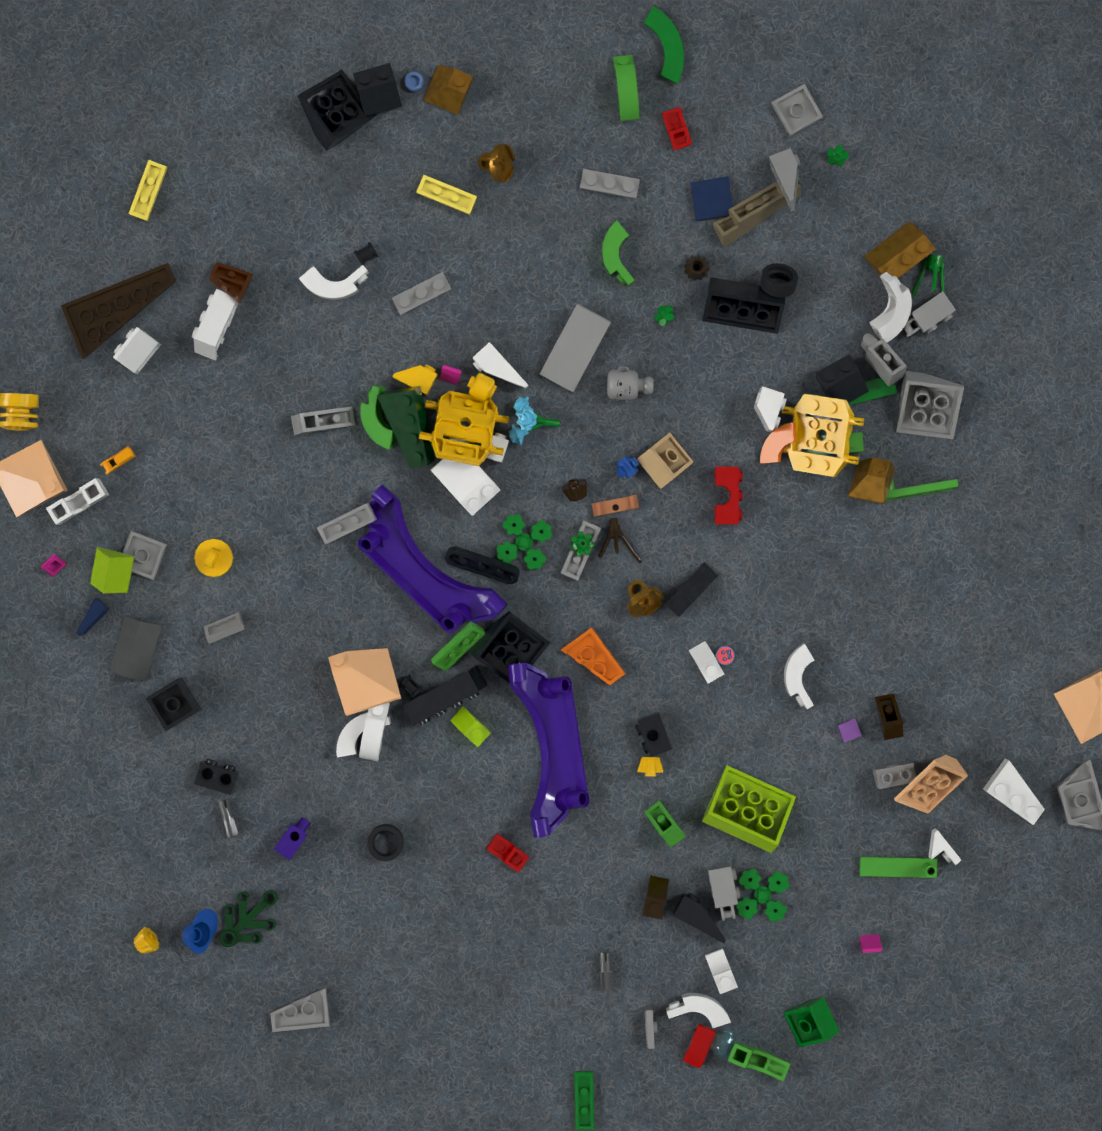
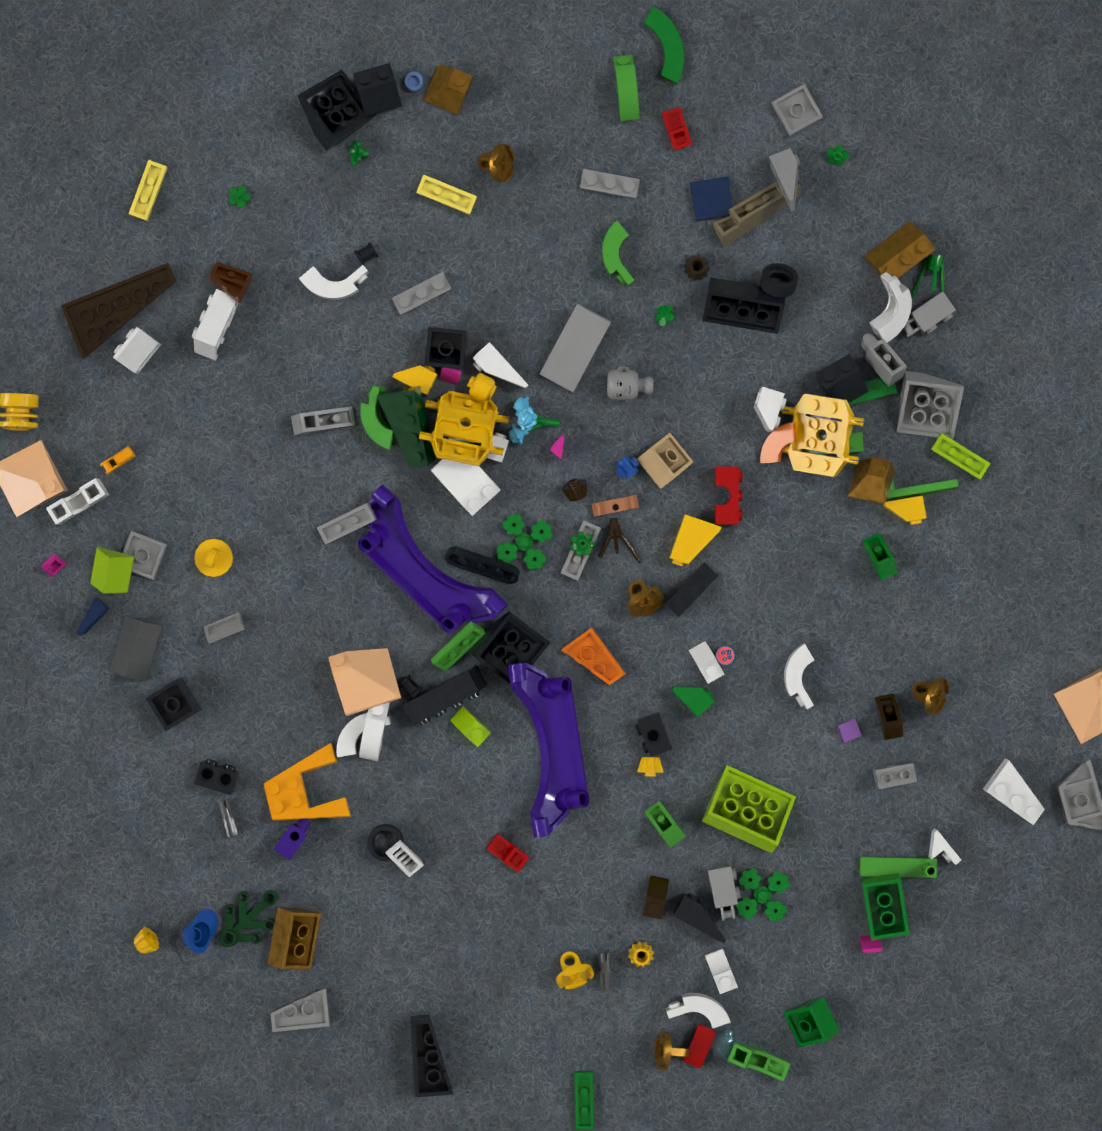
light grey plate [644,1007,658,1049] -> none
light nougat slope [894,755,968,814] -> none
none -> green plant [229,186,251,208]
none -> light orange wing [263,743,351,821]
none -> pearl gold slope [267,907,321,969]
none -> green plant [349,140,369,166]
none -> white slope [385,840,424,877]
none -> black wedge [410,1015,454,1097]
none -> black slope [425,327,468,369]
none -> dark pink slope [550,435,564,459]
none -> yellow tile [556,952,594,989]
none -> yellow piece [628,941,654,968]
none -> pearl gold tile [654,1031,689,1071]
none -> yellow slope [669,514,721,567]
none -> green slope [671,686,715,717]
none -> green brick [861,873,910,940]
none -> green slope [862,533,898,581]
none -> yellow slope [883,496,927,525]
none -> pearl gold tile [912,677,950,715]
none -> lime plate [931,433,991,480]

